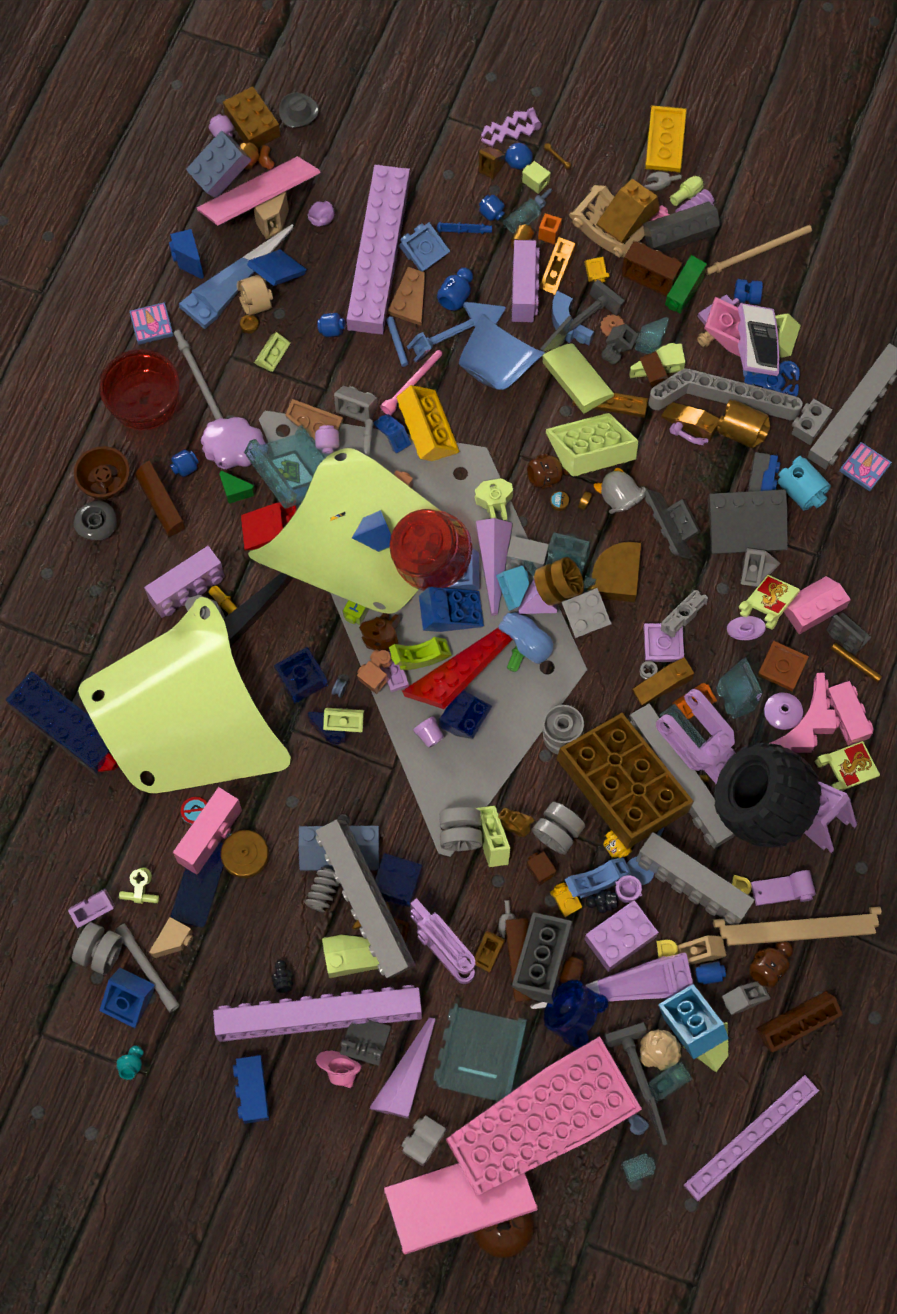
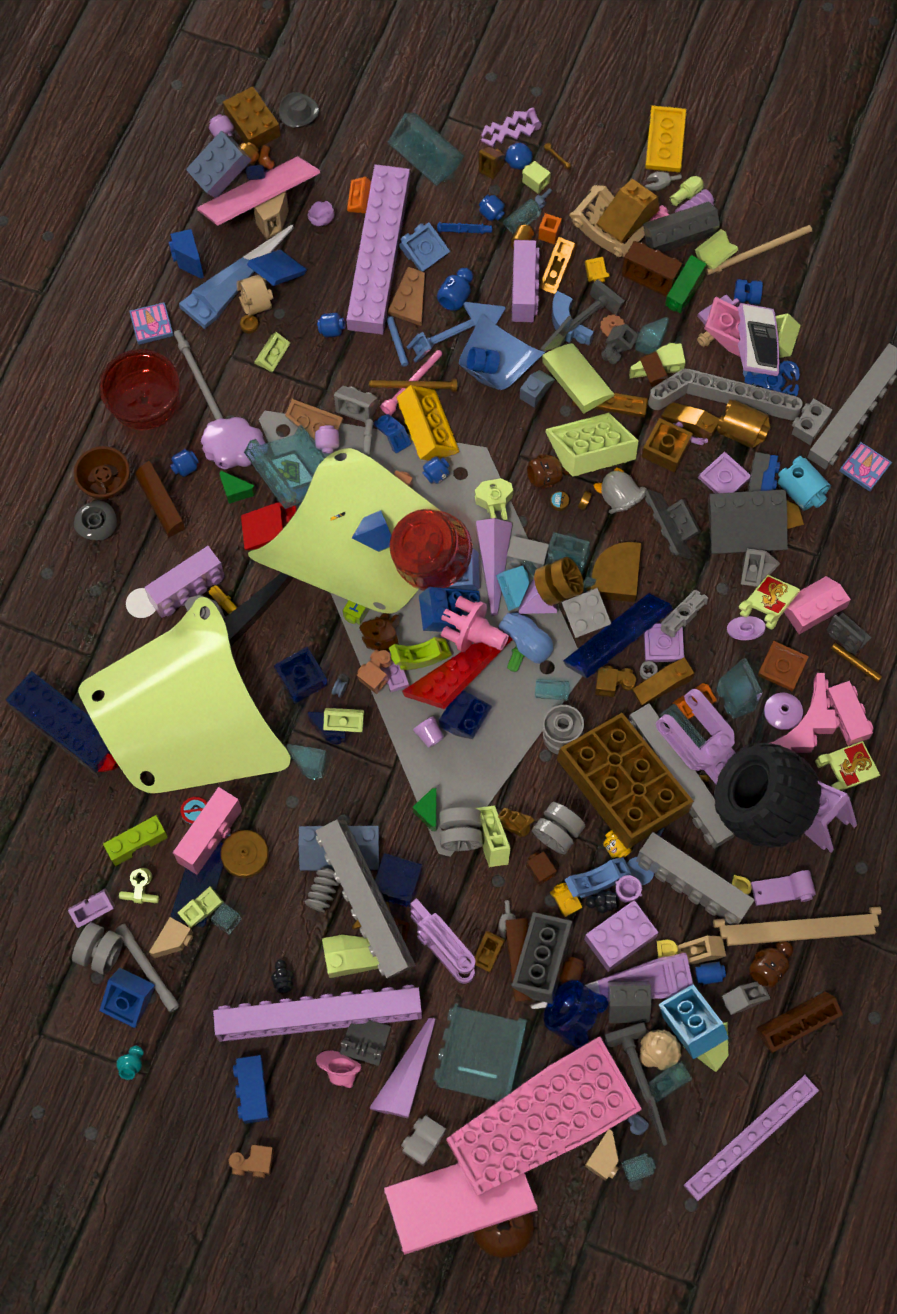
none -> lime arch [103,815,168,866]
none -> white sticker [126,588,156,618]
none -> yellowish green slope [178,887,224,928]
none -> clear light blue brick [211,903,241,935]
none -> medium nougat brick [229,1145,274,1178]
none -> clear blue slope [246,165,266,180]
none -> clear light blue slope [287,744,327,779]
none -> orange slope [347,177,371,213]
none -> pearl gold bar [369,379,457,392]
none -> clear light blue slope [388,113,464,185]
none -> green slope [412,788,437,831]
none -> blue head [422,456,450,484]
none -> bright pink piece [441,596,509,652]
none -> blue wheel [467,347,500,374]
none -> sand blue slope [519,370,555,408]
none -> clear light blue piece [535,679,570,701]
none -> clear blue plate [563,593,673,678]
none -> tan slope [585,1129,619,1181]
none -> pearl gold brick [595,666,636,697]
none -> dark grey slope [608,981,651,1023]
none -> pearl gold brick [642,418,693,473]
none -> yellowish green panel [695,230,739,270]
none -> lavender plate [698,452,750,494]
none -> pearl gold slope [786,500,804,529]

